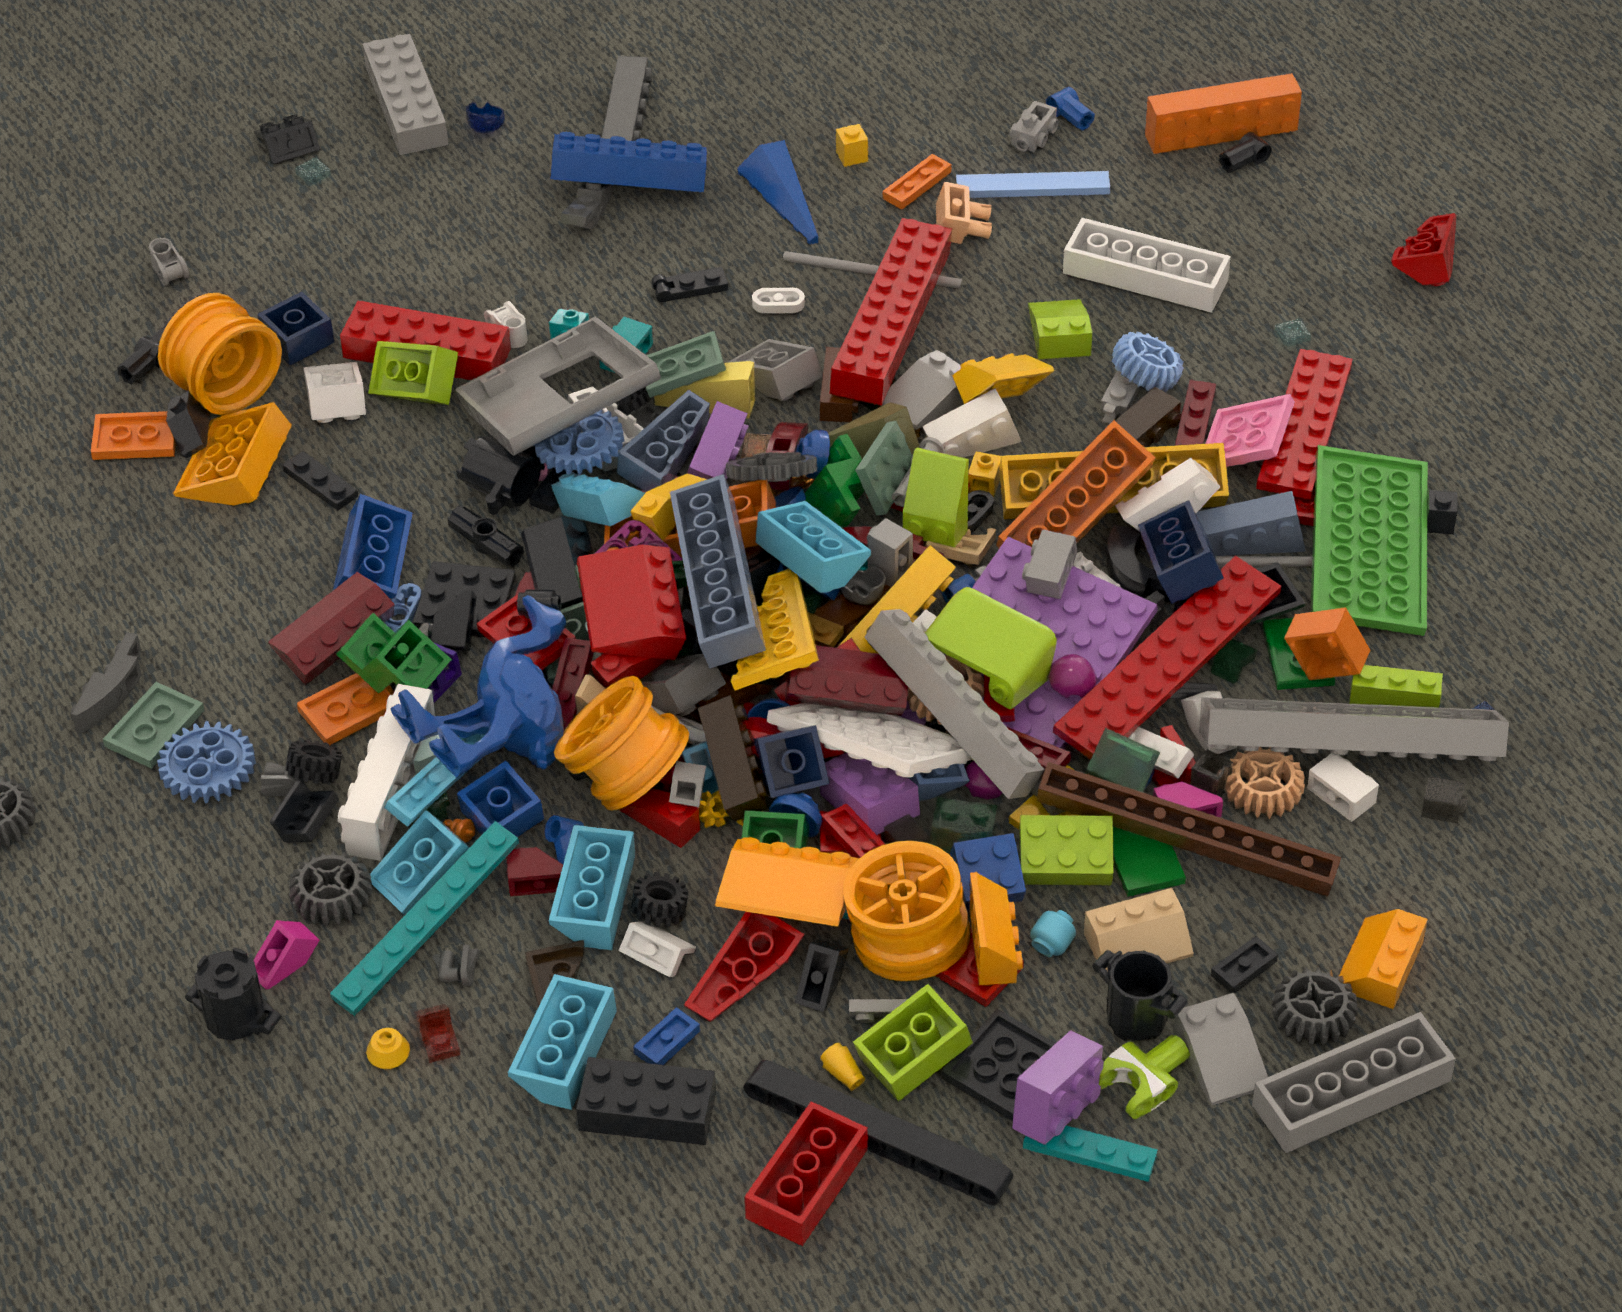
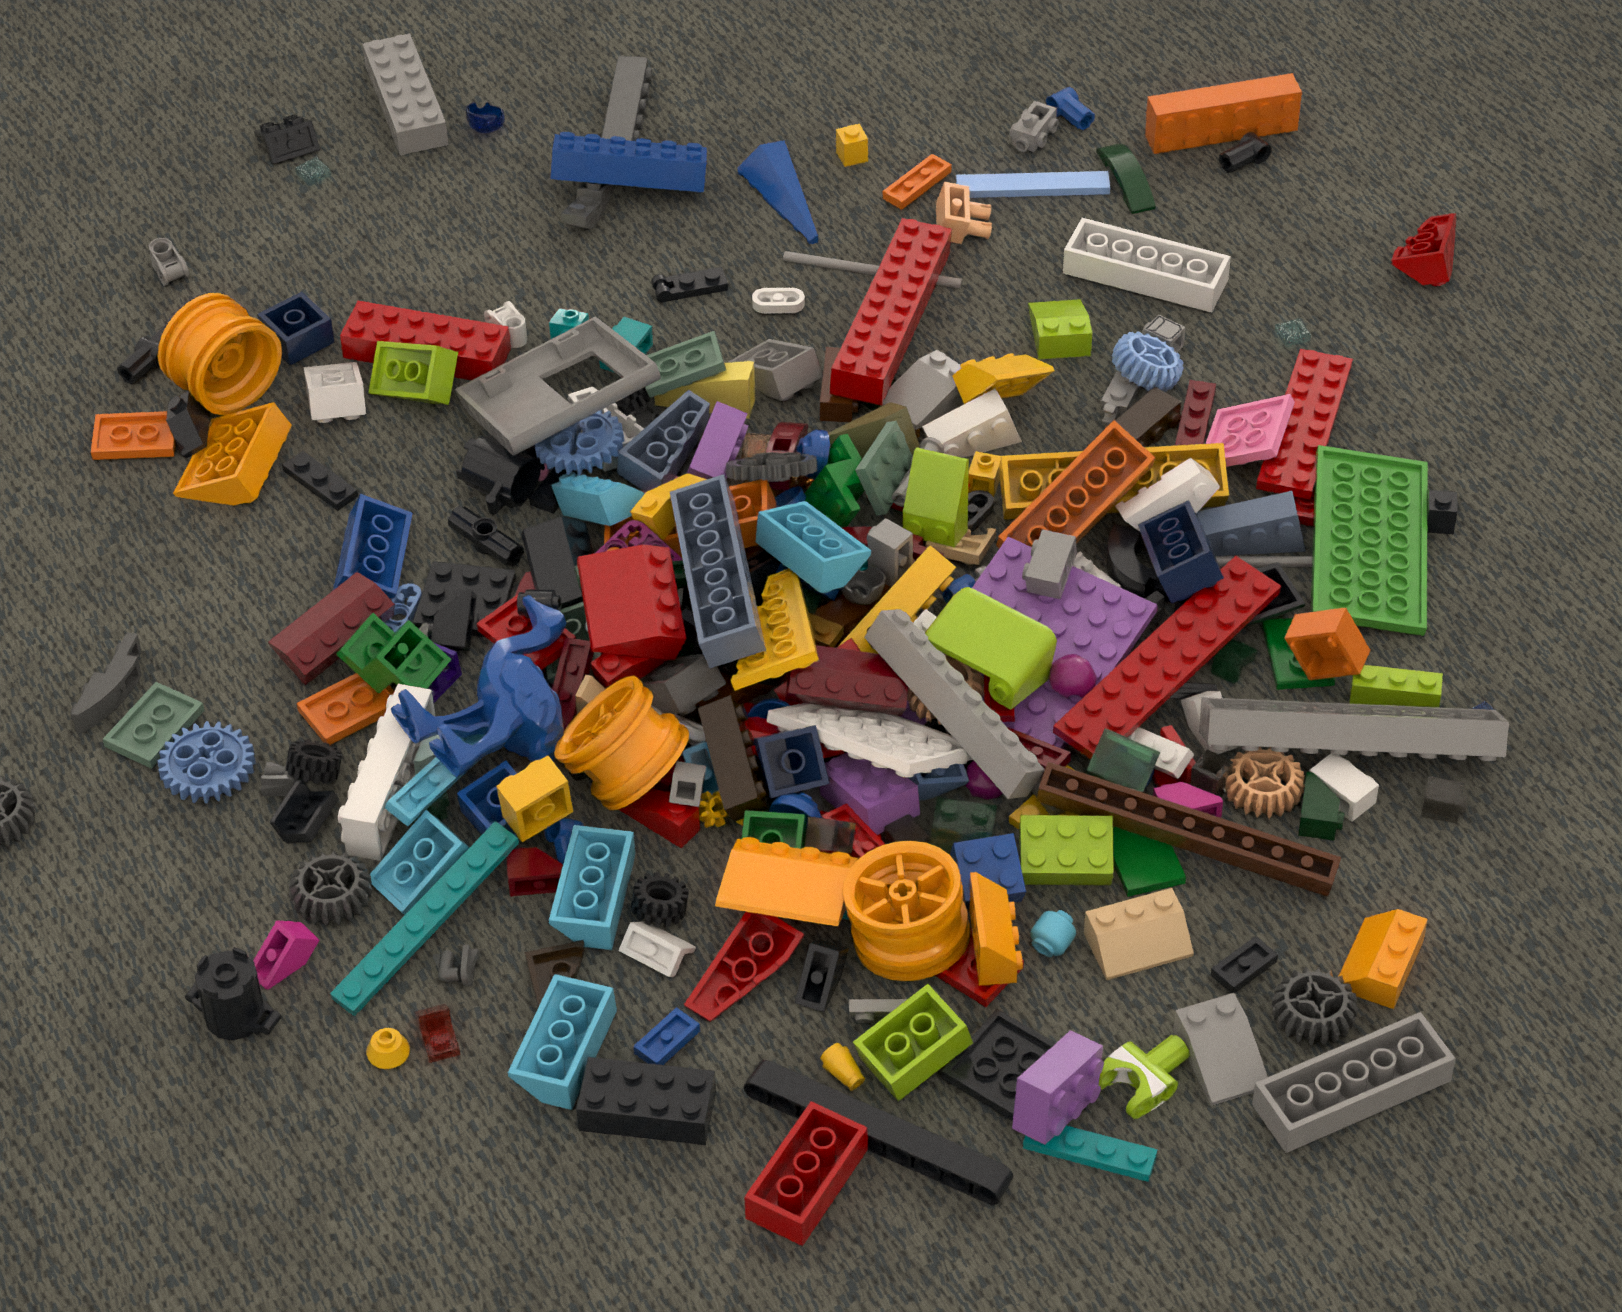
orange hair [443,819,475,843] -> none
black container [1092,950,1188,1041] -> none
none -> yellow brick [496,756,573,842]
none -> clear smoke brick [805,817,856,853]
none -> dark green slope [1096,144,1156,214]
none -> light grey brick [1142,315,1186,353]
none -> dark green slope [1298,772,1344,841]

